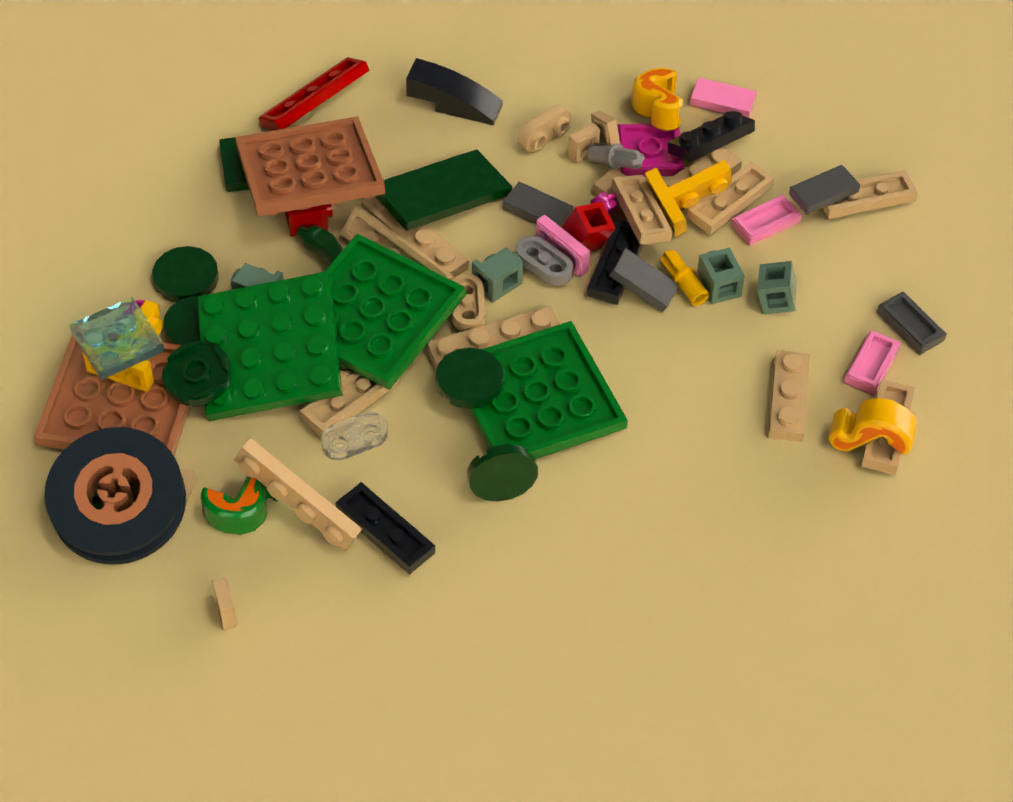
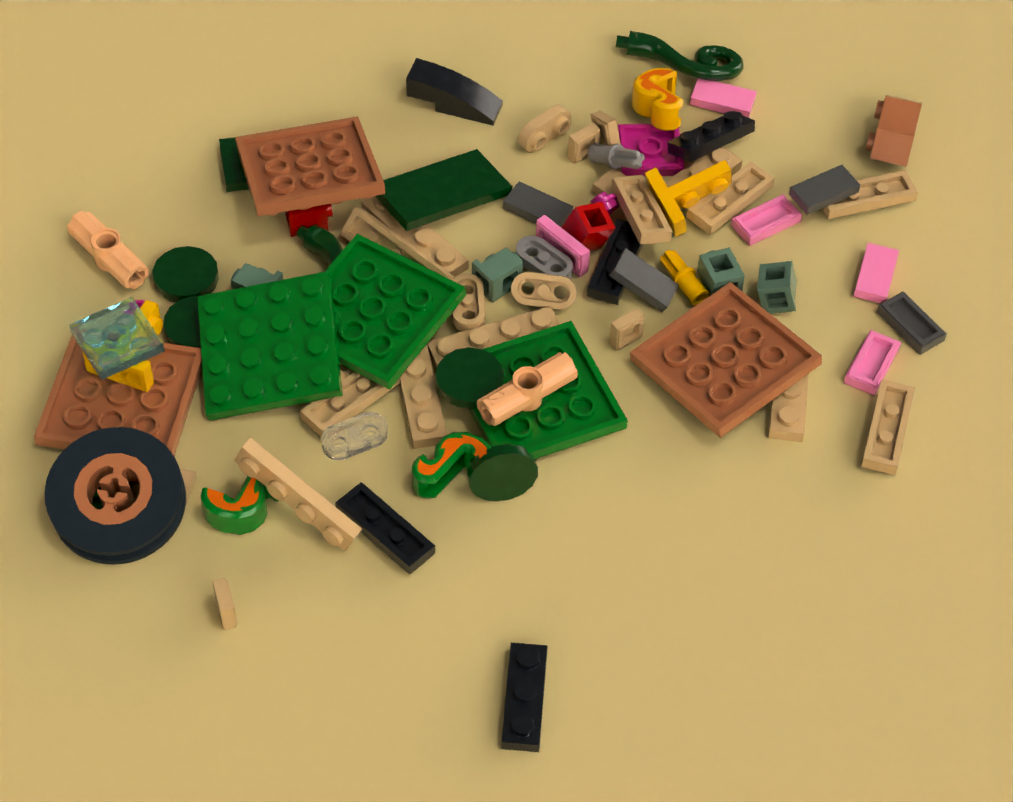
dark green tile [162,340,232,406] -> none
red tile [258,57,370,131] -> none
yellow animal [828,397,917,455] -> none
none -> light nougat piece [67,210,149,290]
none -> tan plate [400,344,447,449]
none -> green animal [412,432,492,499]
none -> light nougat piece [477,352,578,427]
none -> black plate [501,642,548,752]
none -> tan plate [511,271,577,309]
none -> tan tile [609,308,645,351]
none -> dark green plant [616,31,744,81]
none -> nougat plate [630,282,822,438]
none -> bright pink tile [853,243,899,303]
none -> nougat brick [866,95,922,167]

